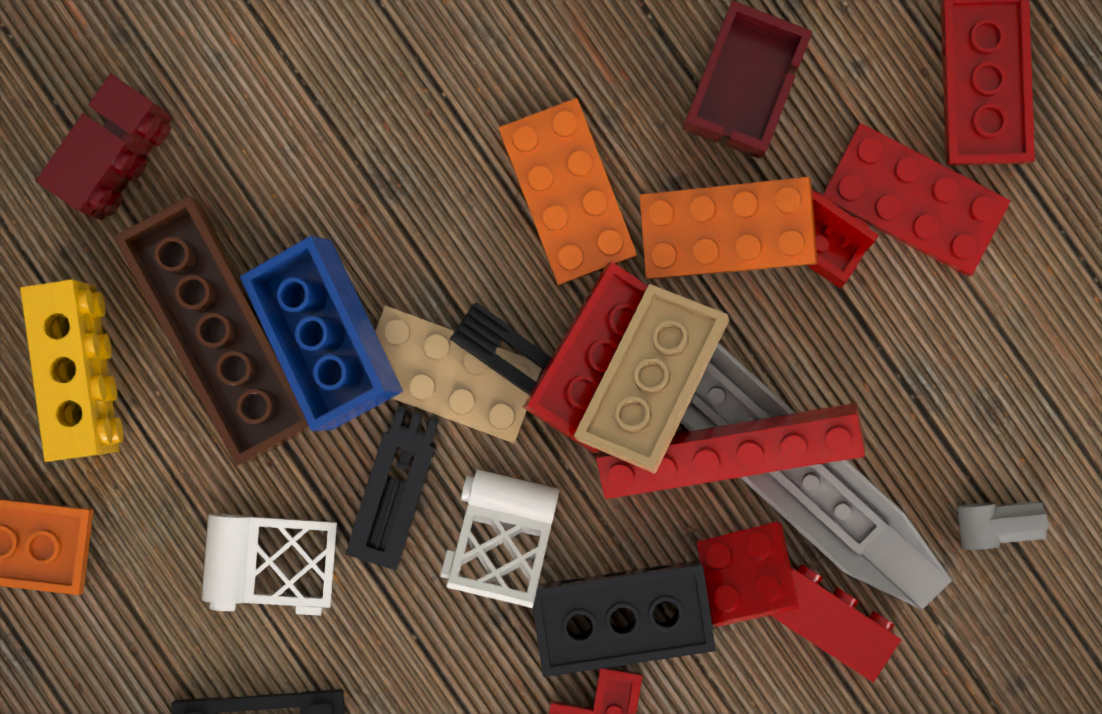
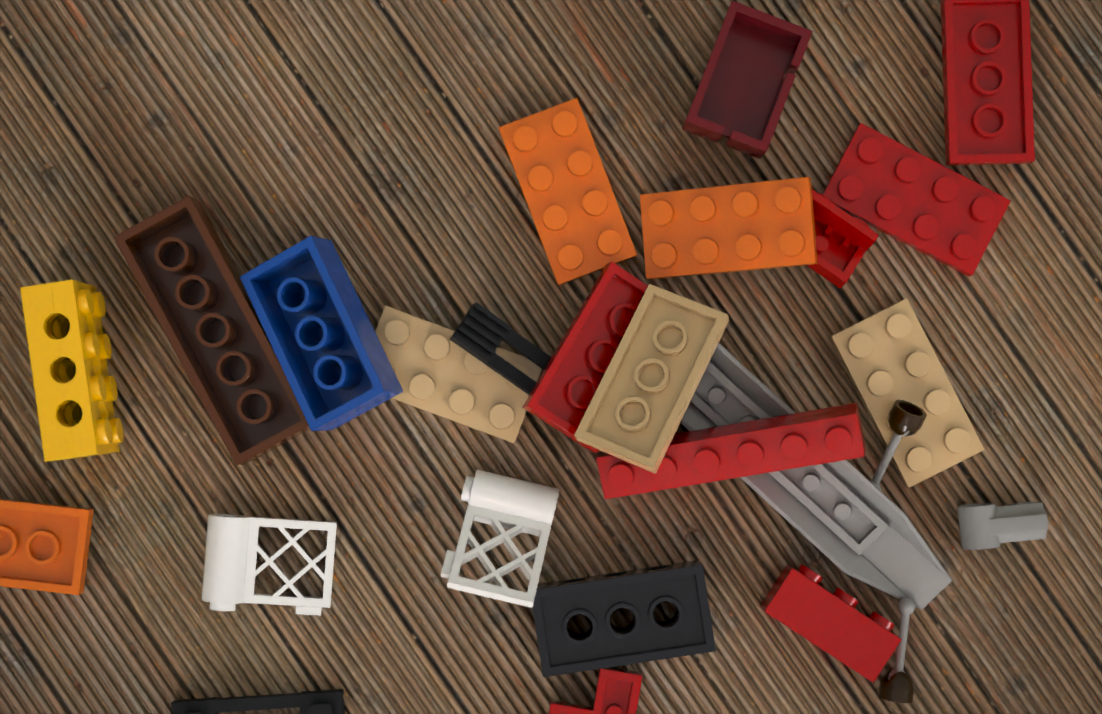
dark red piece [35,73,173,221] -> none
black hinge [345,405,439,571] -> none
red plate [696,521,799,627] -> none
none -> tan plate [829,298,985,488]
none -> dark brown hinge [870,400,927,491]
none -> hinge [878,597,915,703]

